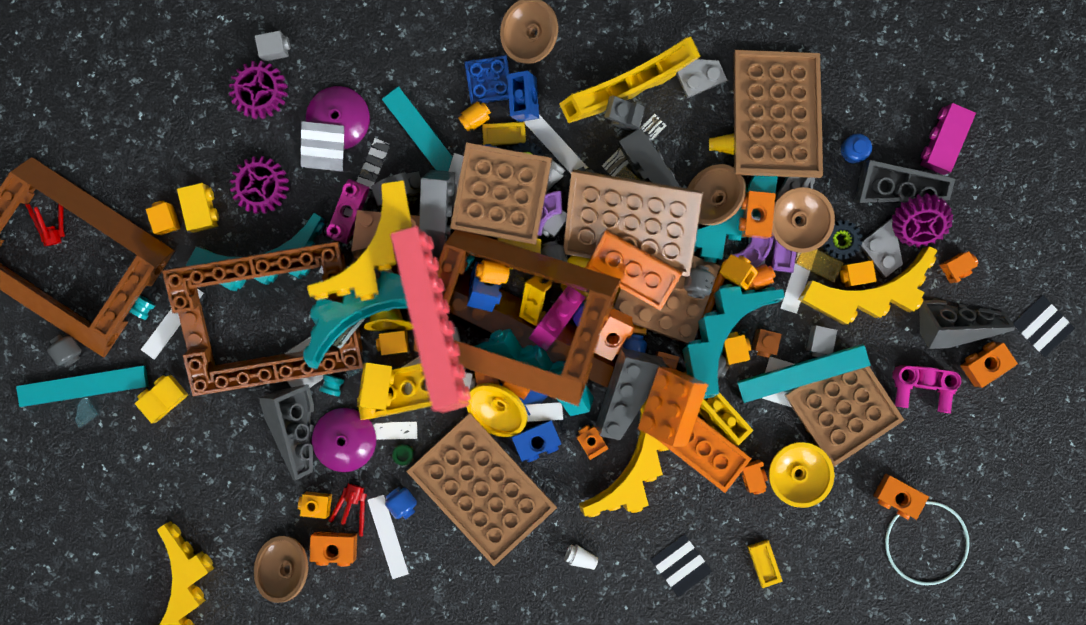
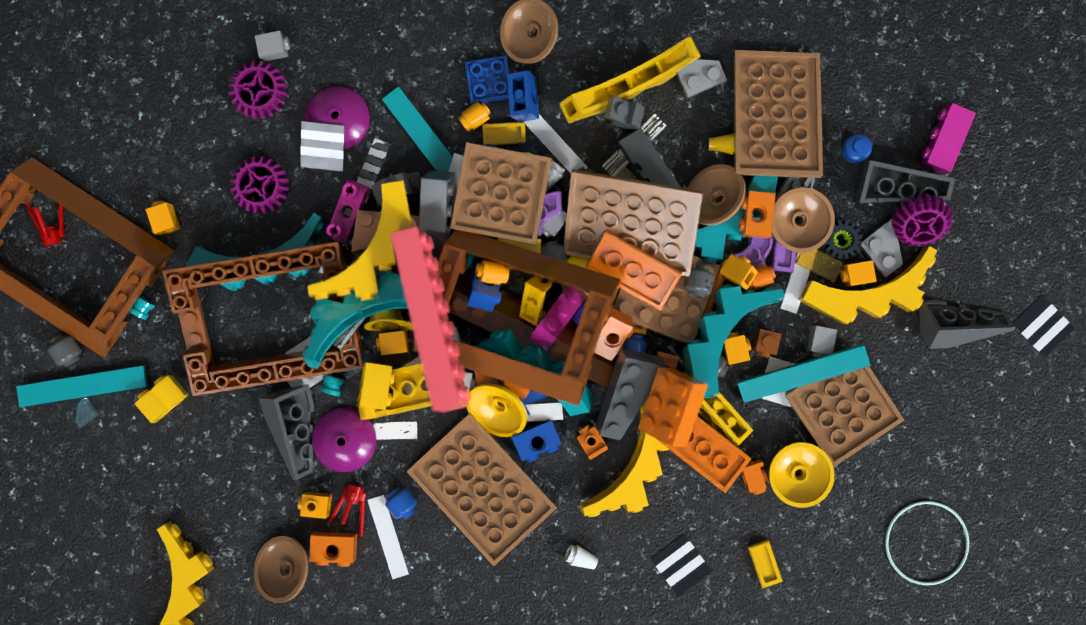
white sticker [141,288,204,360] -> none
yellow brick [177,183,219,233] -> none
dark green tile [392,444,414,466] -> none
orange brick [873,474,929,520] -> none
dark pink piece [893,365,961,413] -> none
orange brick [940,251,978,283] -> none
orange brick [960,341,1018,388] -> none

